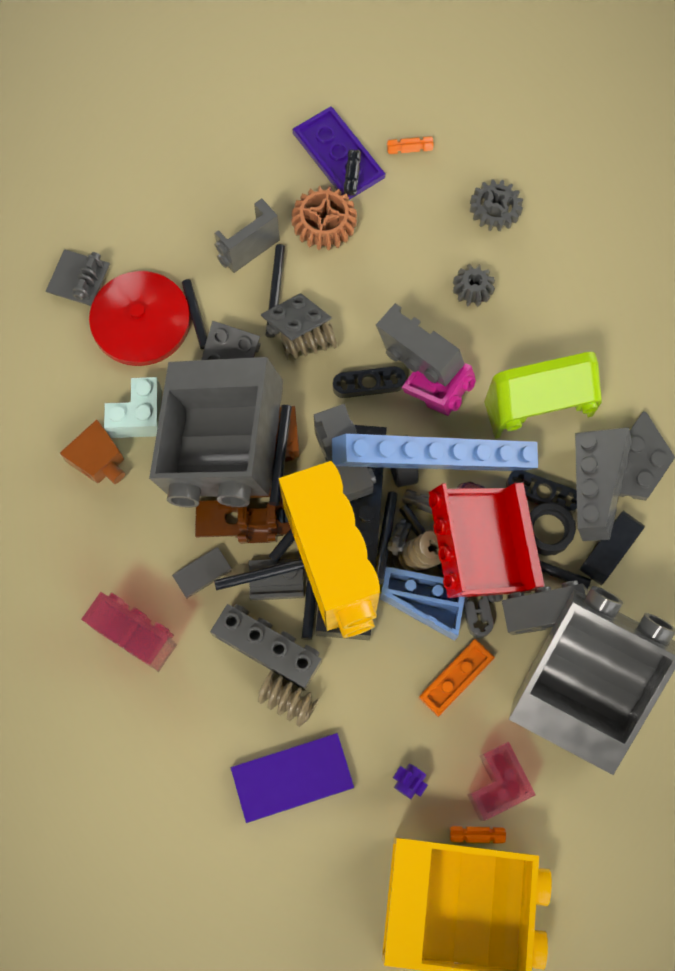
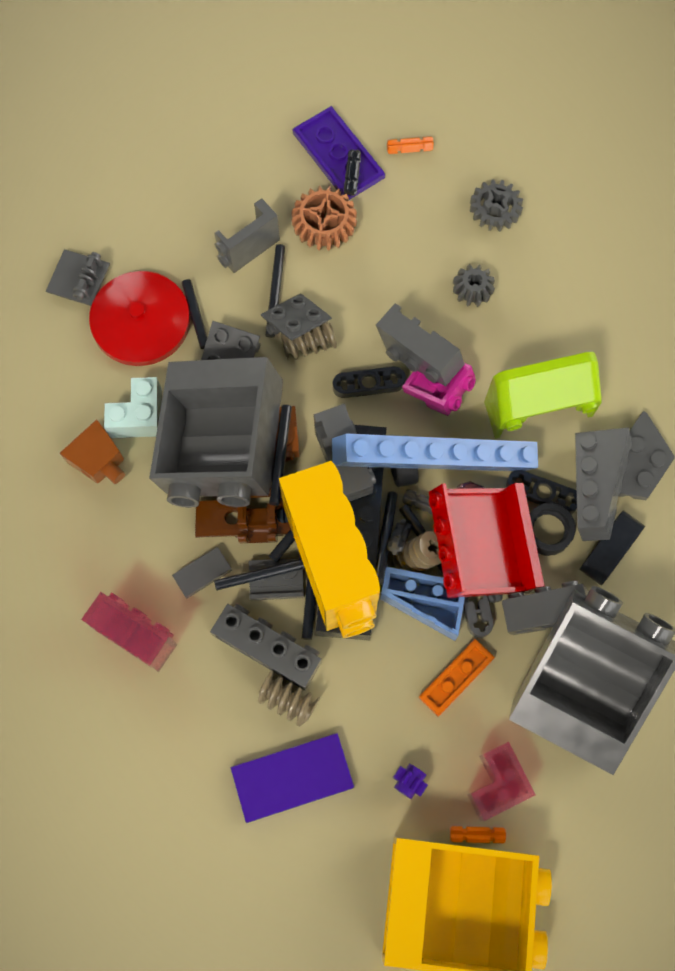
black bar [539,560,591,589] -> none

